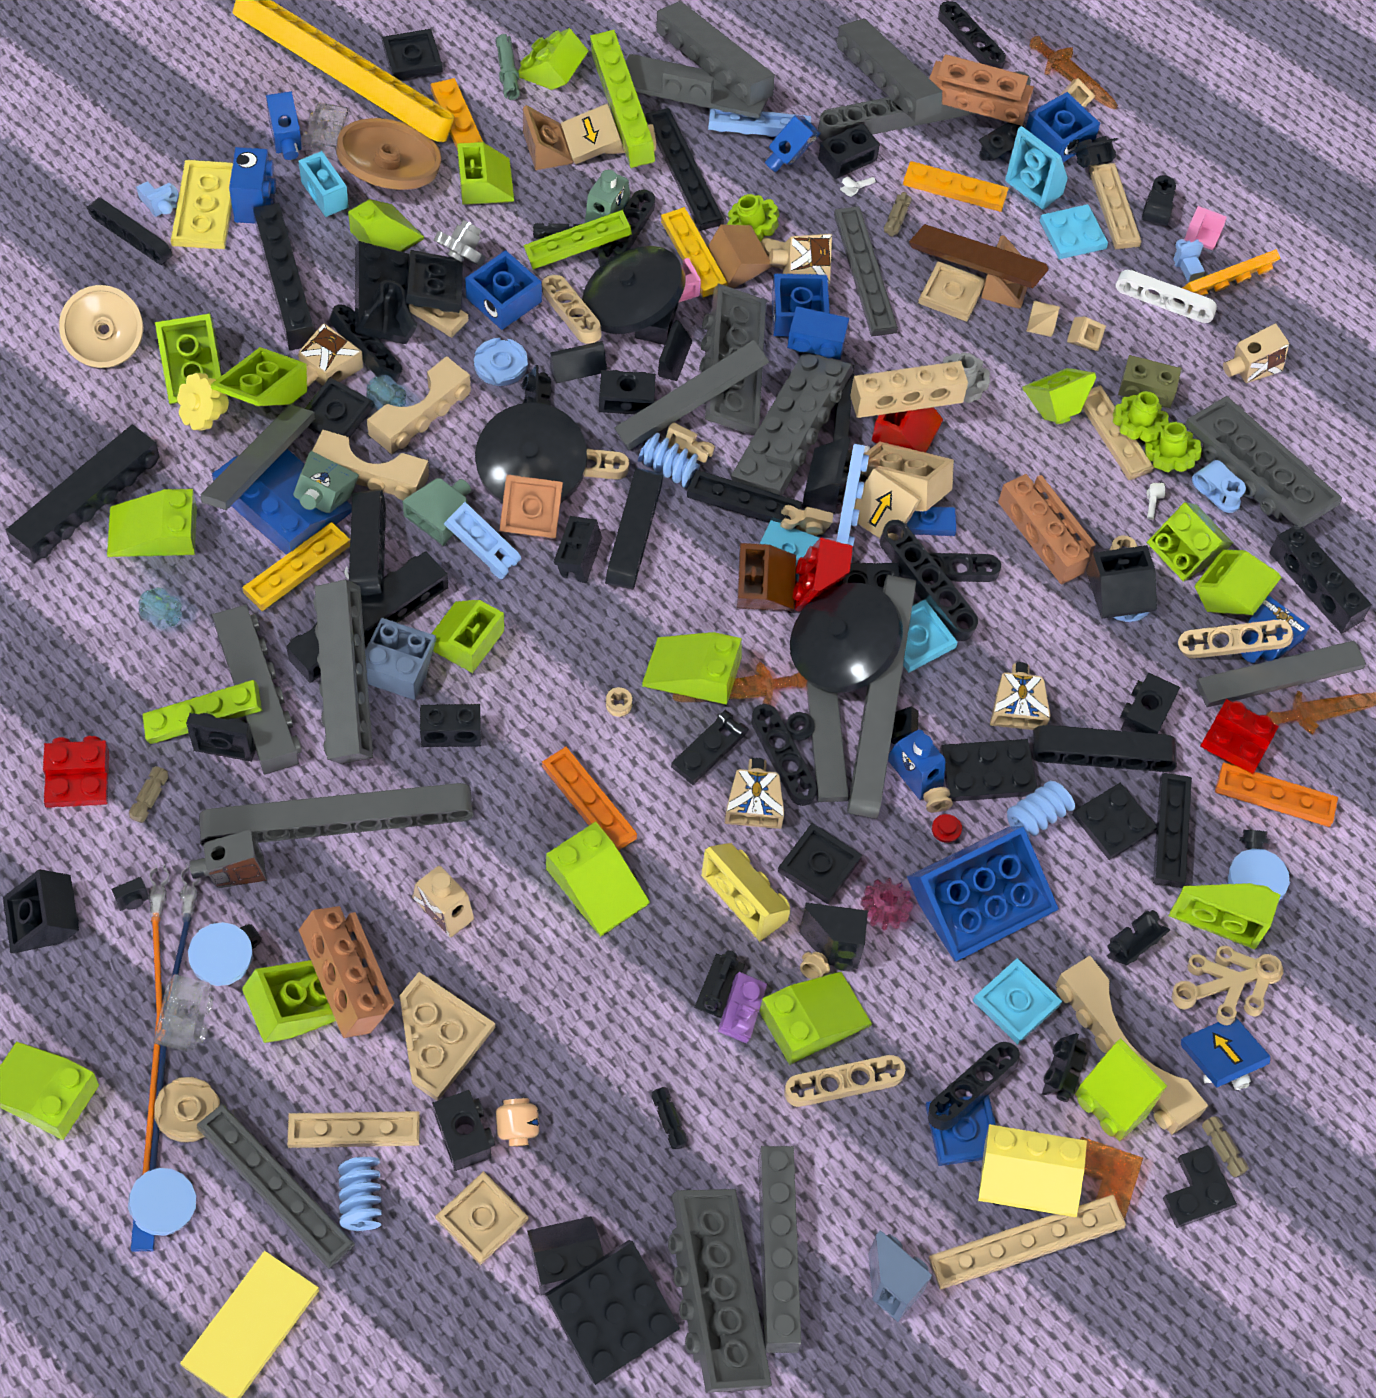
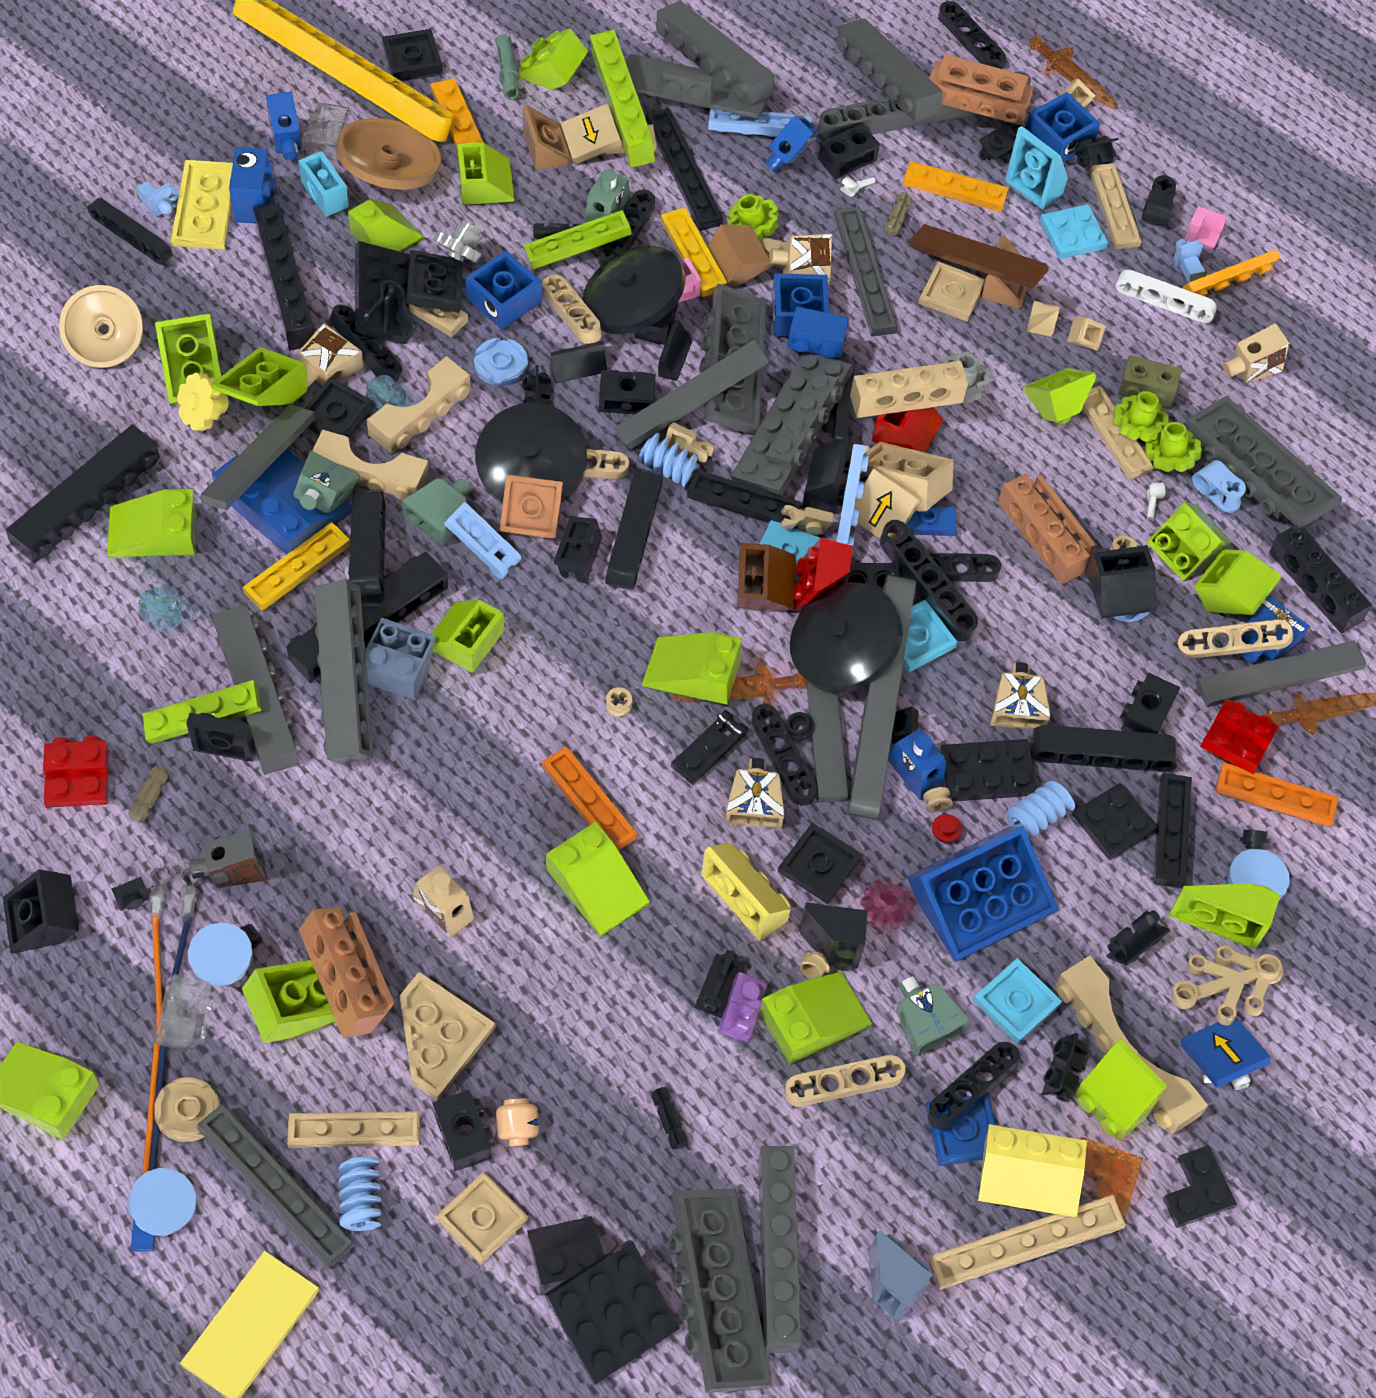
dark grey beam [199,783,474,846] -> none
black brick [420,704,481,747] -> none
dark tan axle [1202,1116,1249,1177] -> none
none -> sand green torso [896,977,970,1057]

